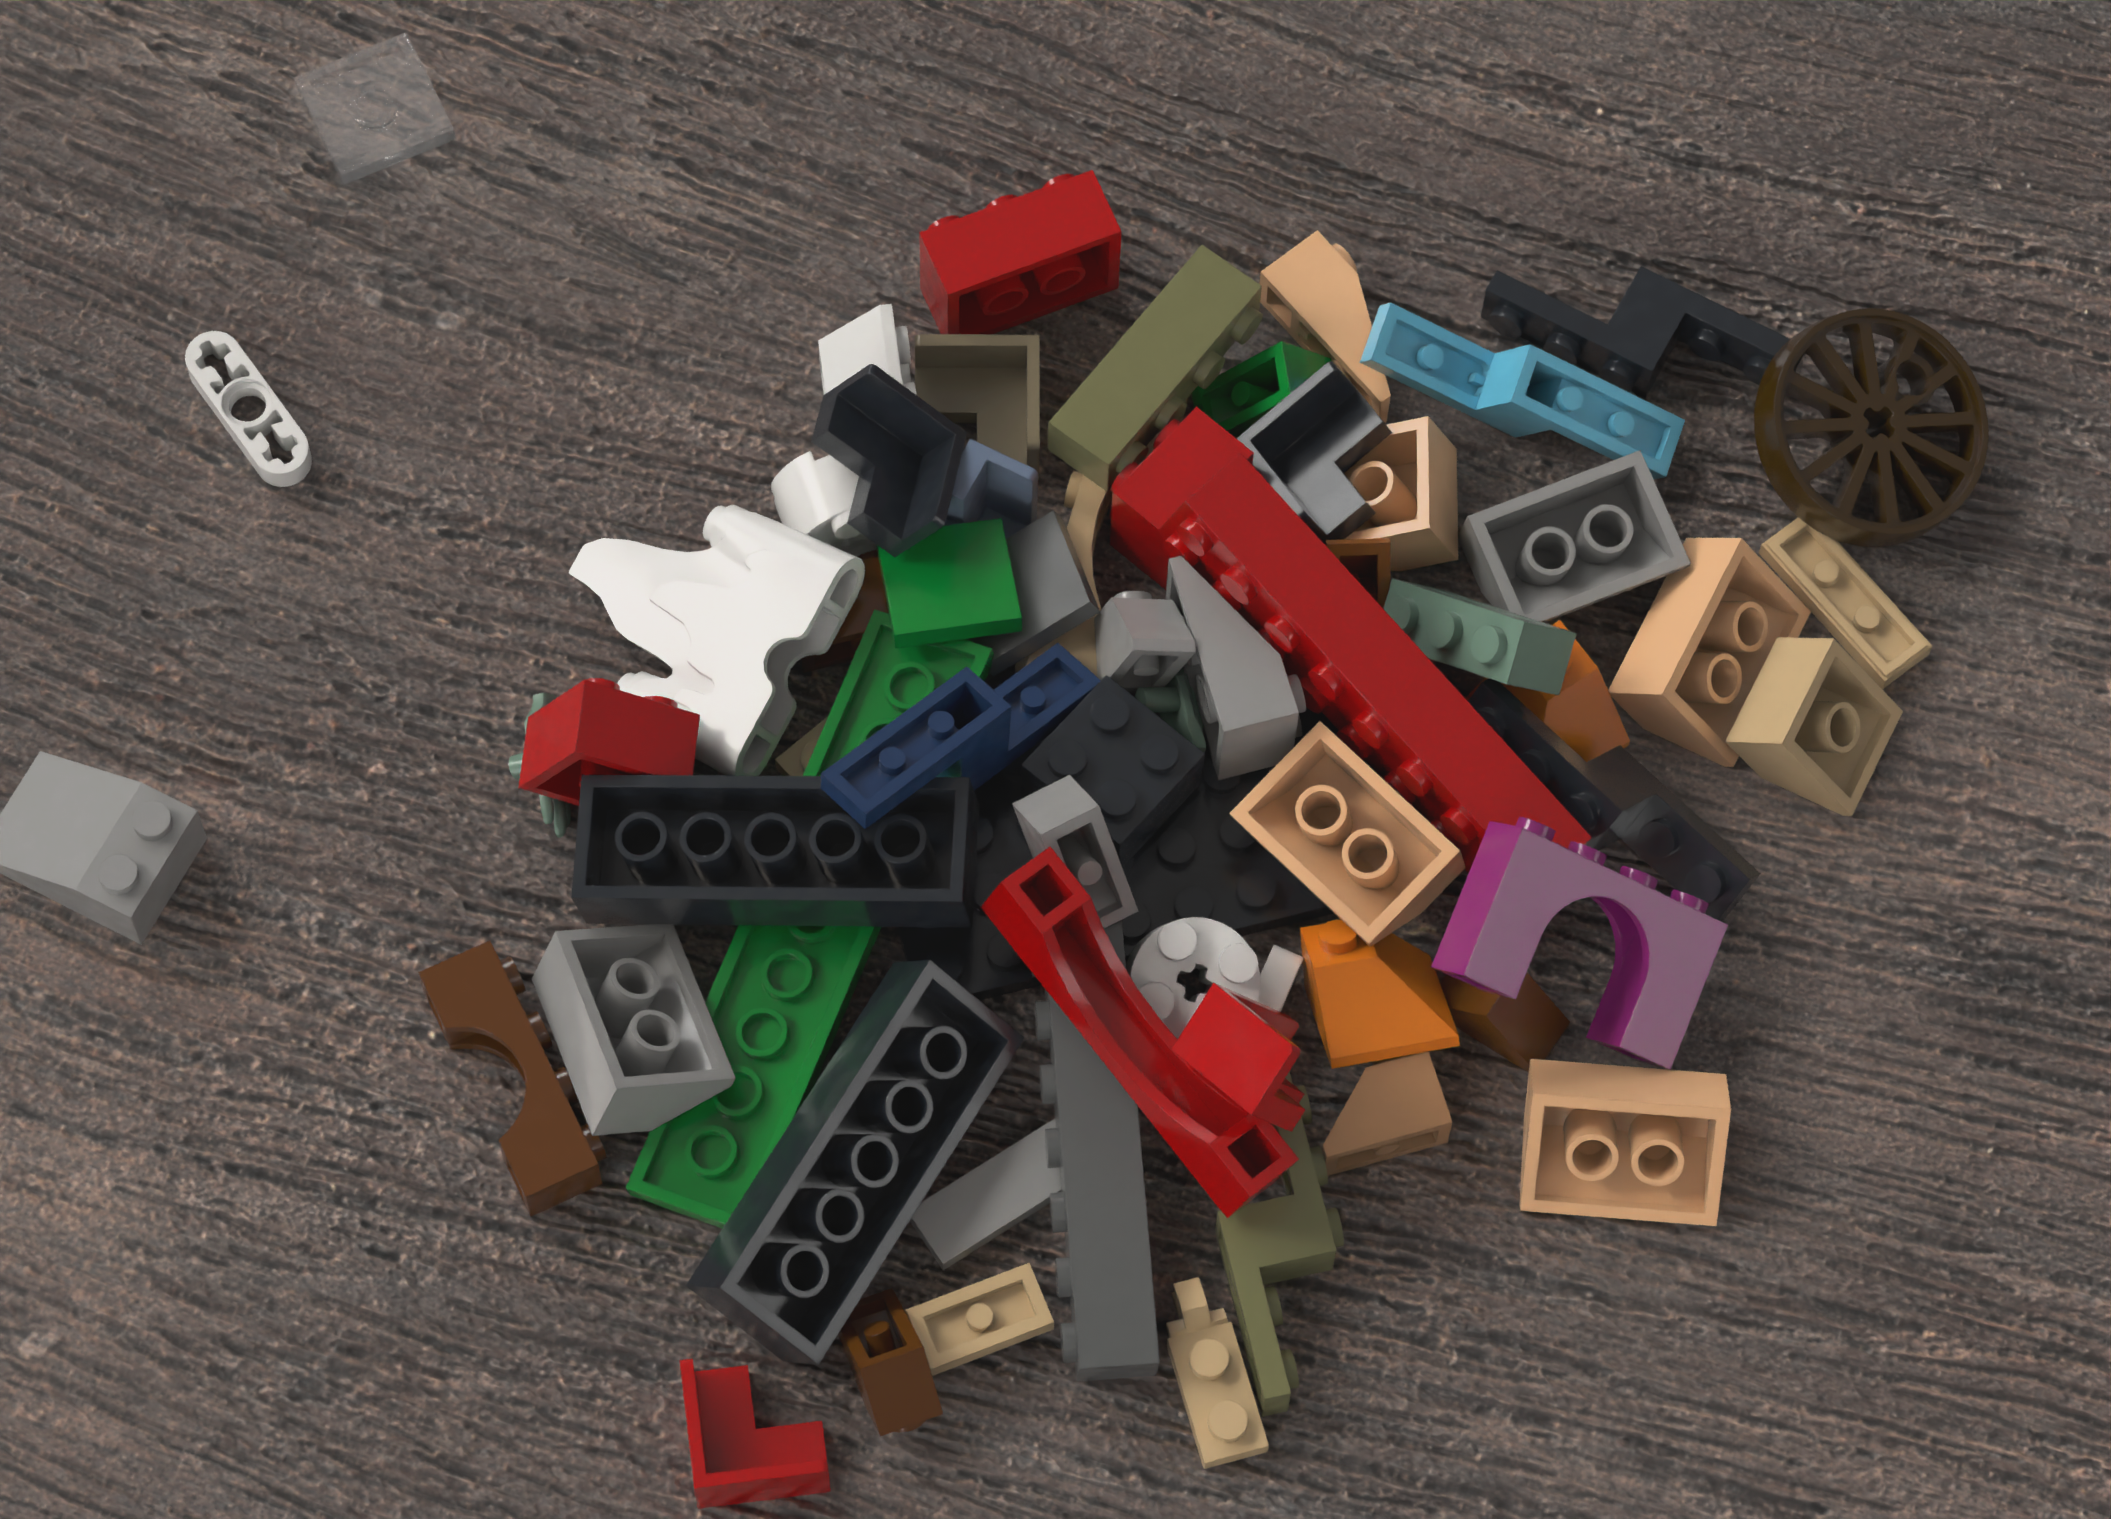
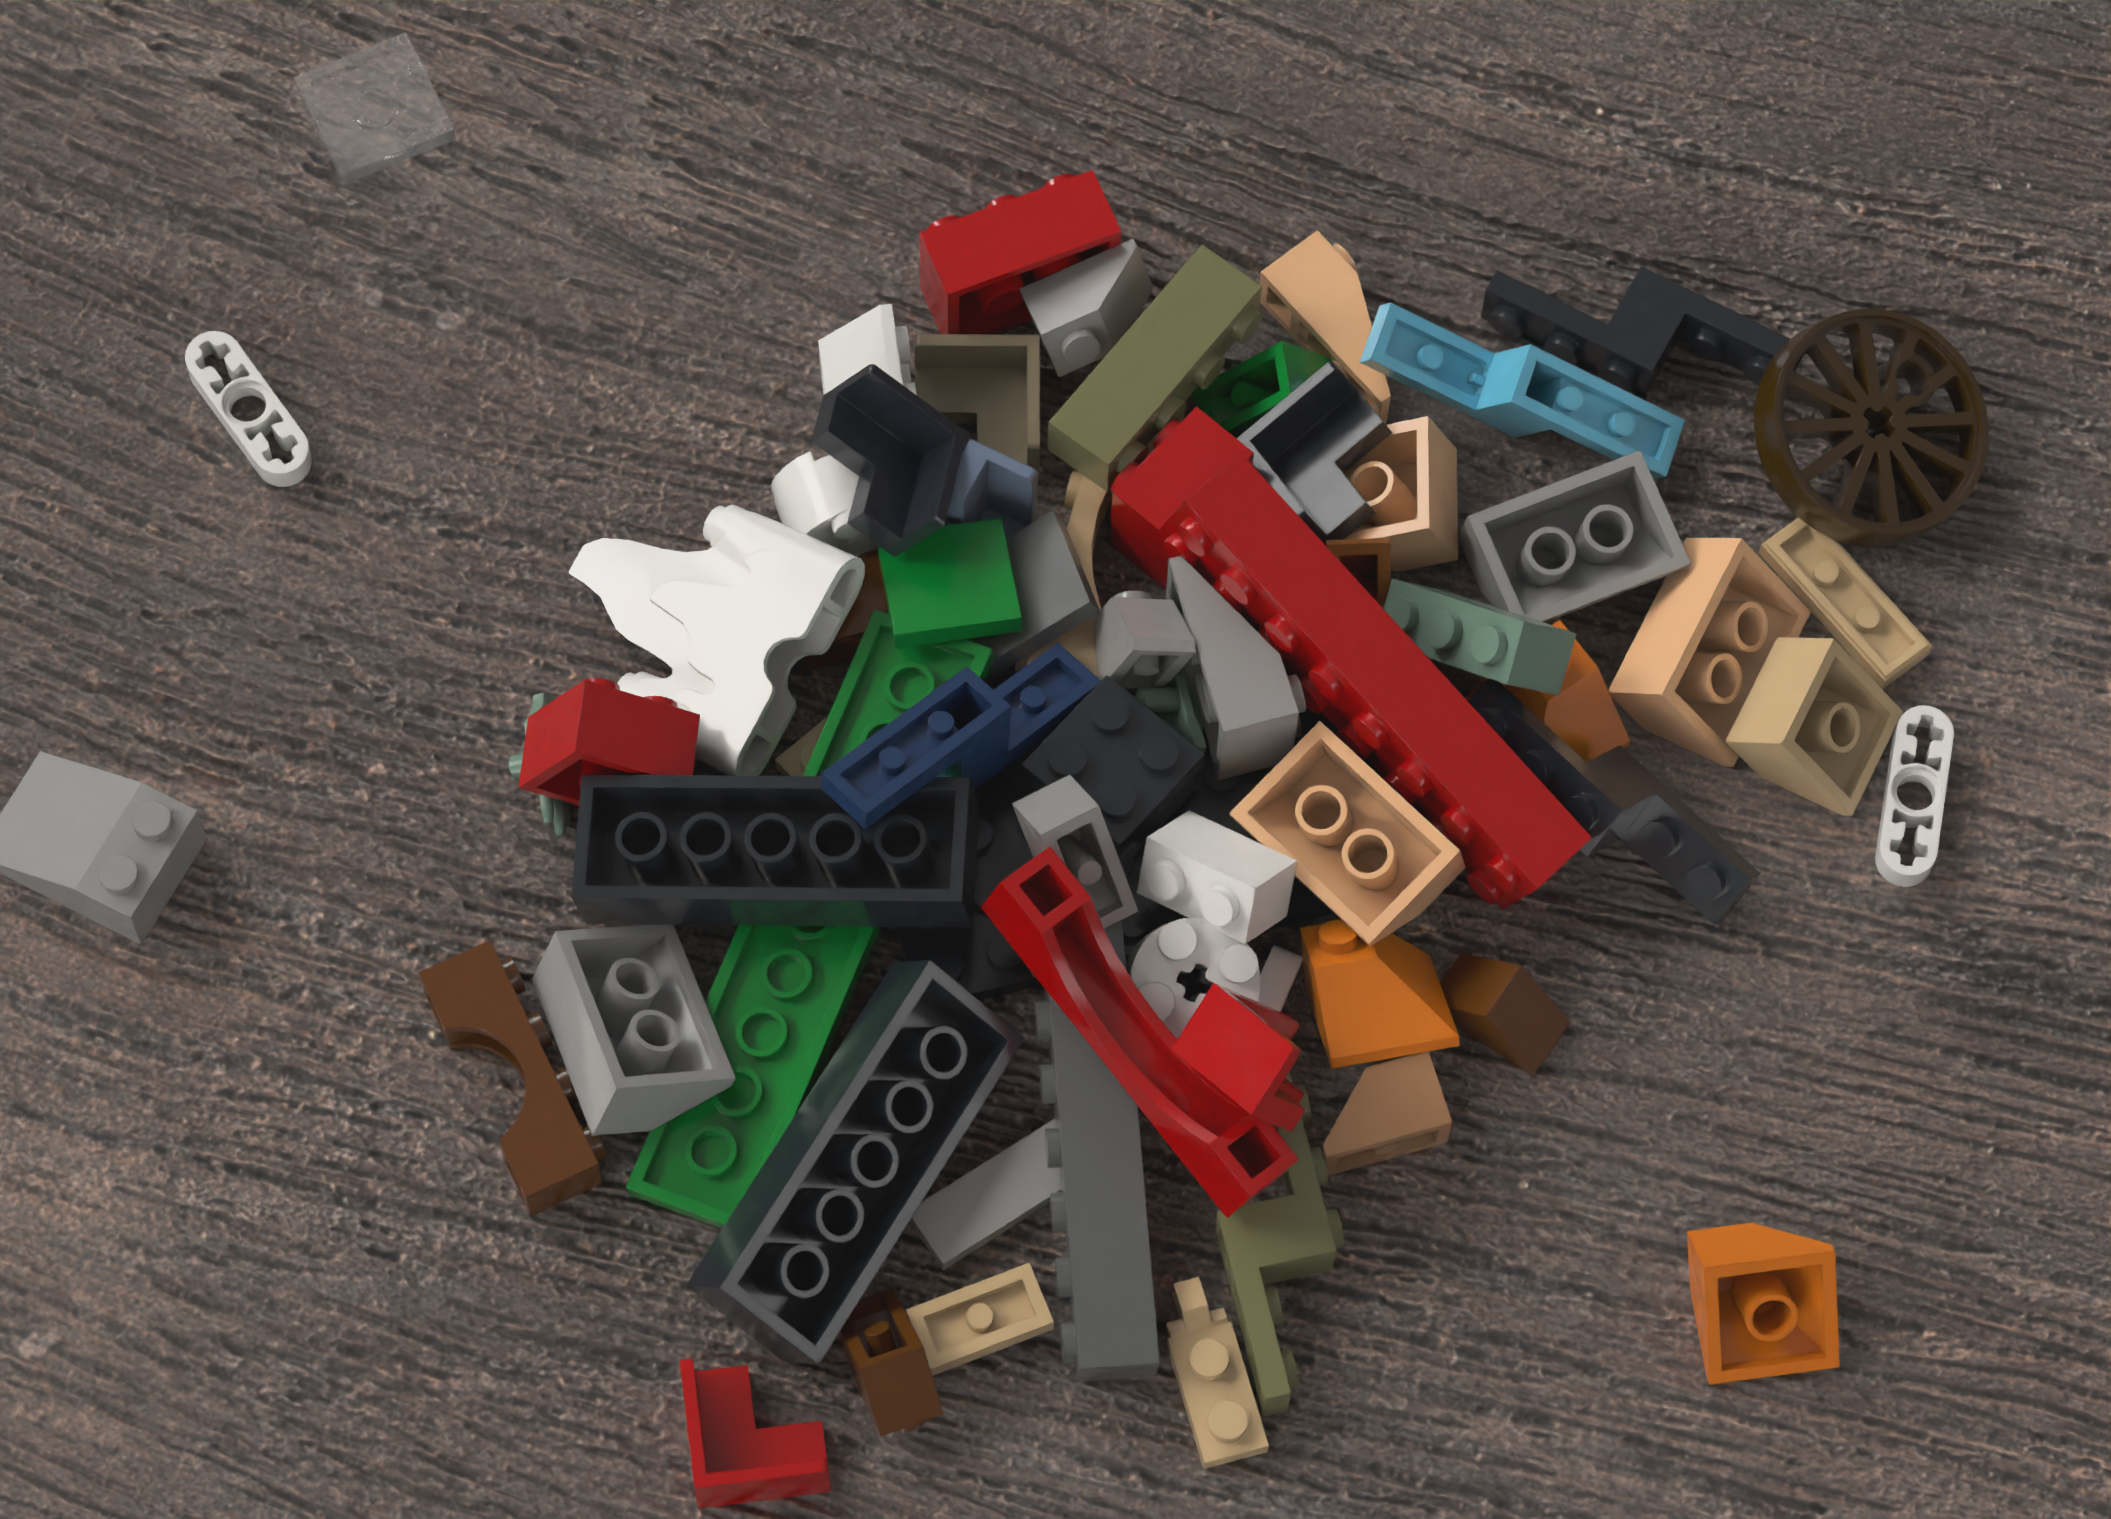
arch [1431,817,1728,1070] -> none
light nougat slope [1520,1059,1731,1226] -> none
none -> light grey slope [1019,239,1153,377]
none -> white brick [1137,811,1297,944]
none -> orange slope [1687,1223,1840,1385]
none -> white beam [1875,705,1954,887]

